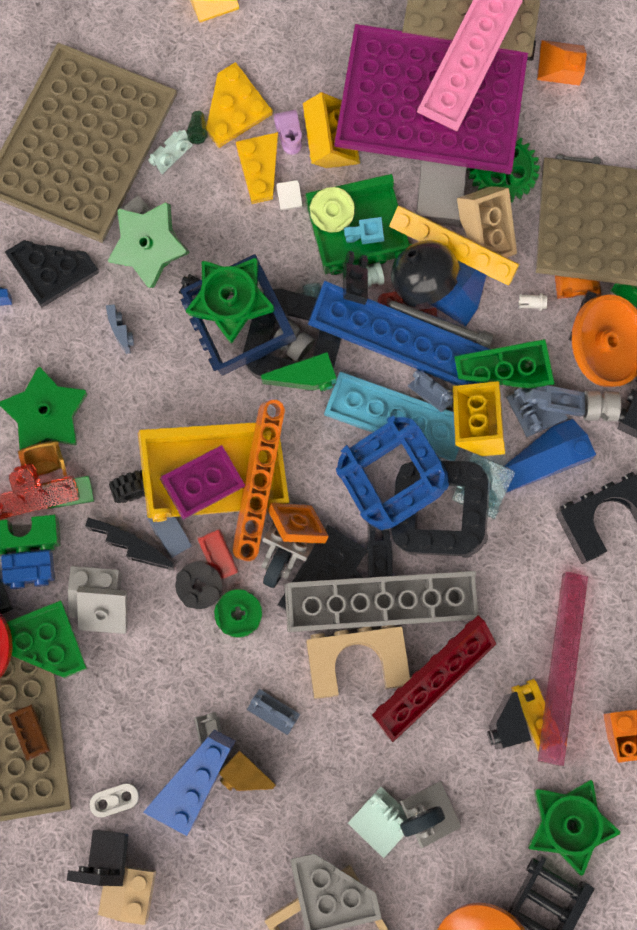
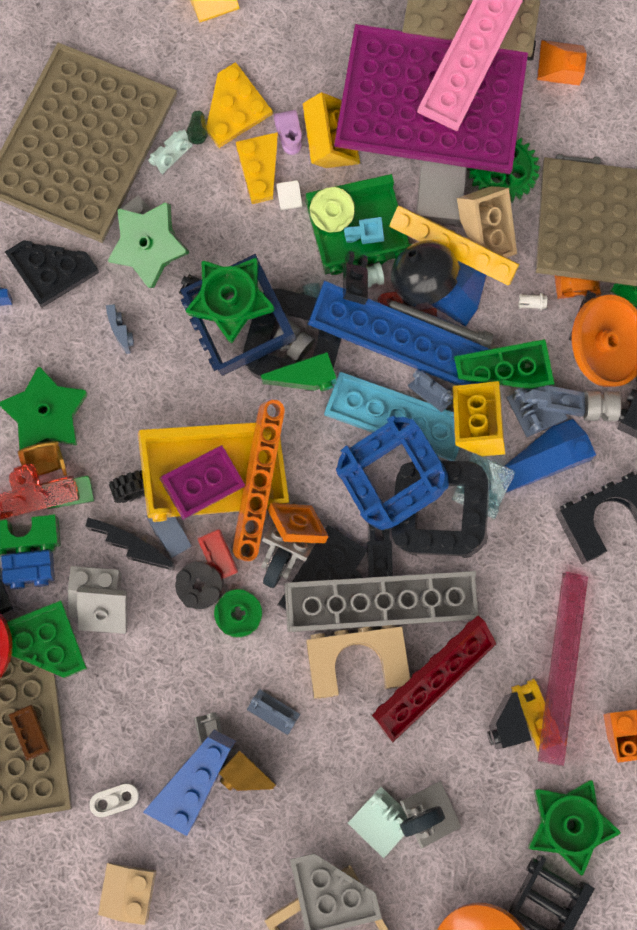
black bracket [67,830,129,887] -> none

